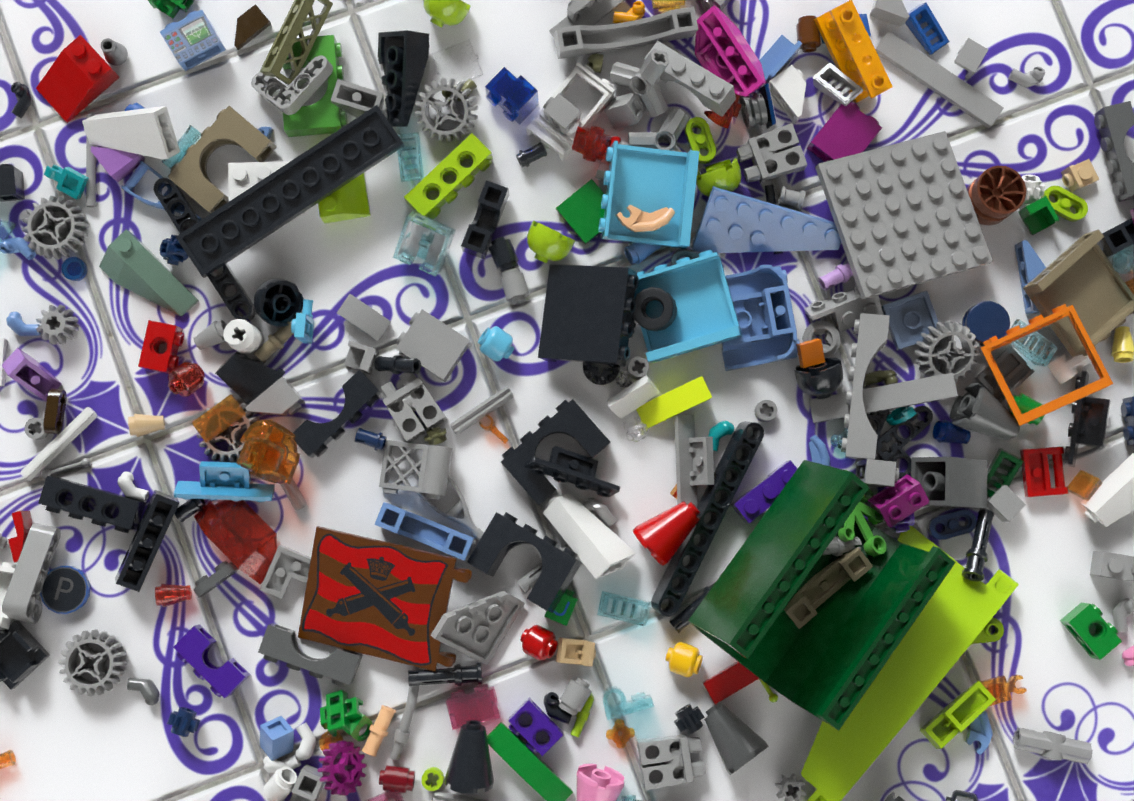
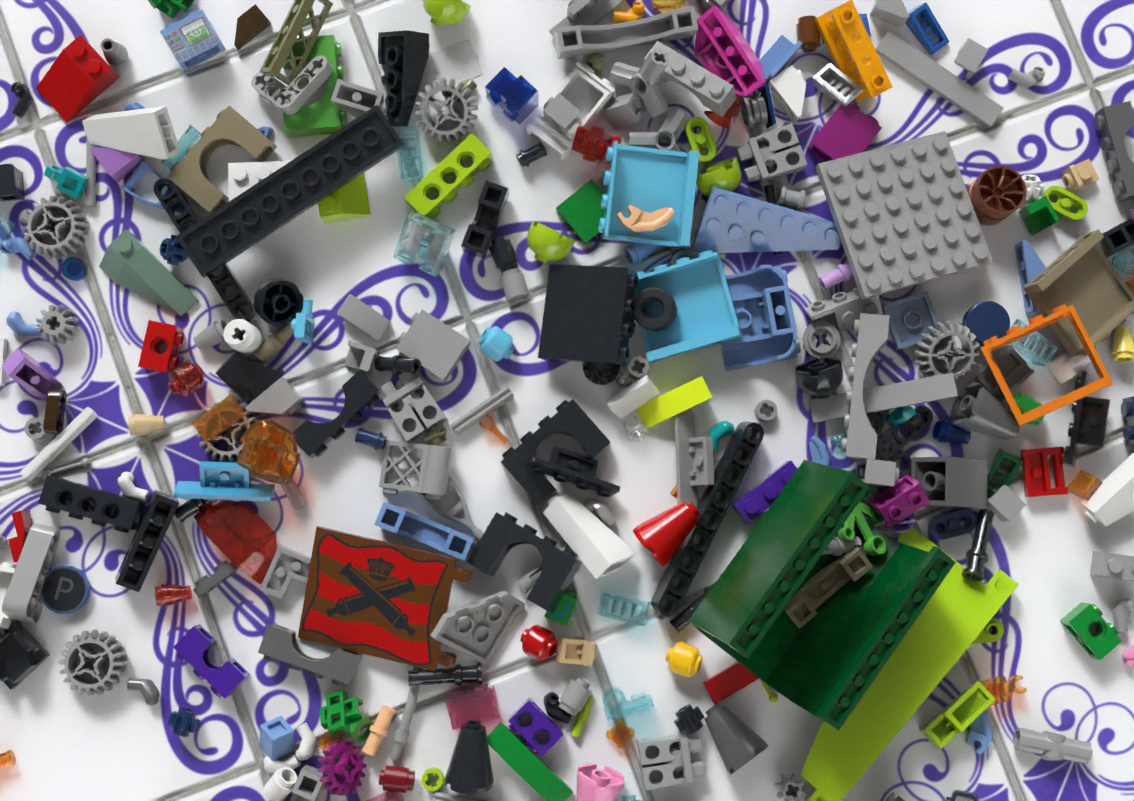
orange tile [796,338,825,368] -> none
olive arm [864,370,898,387] -> none

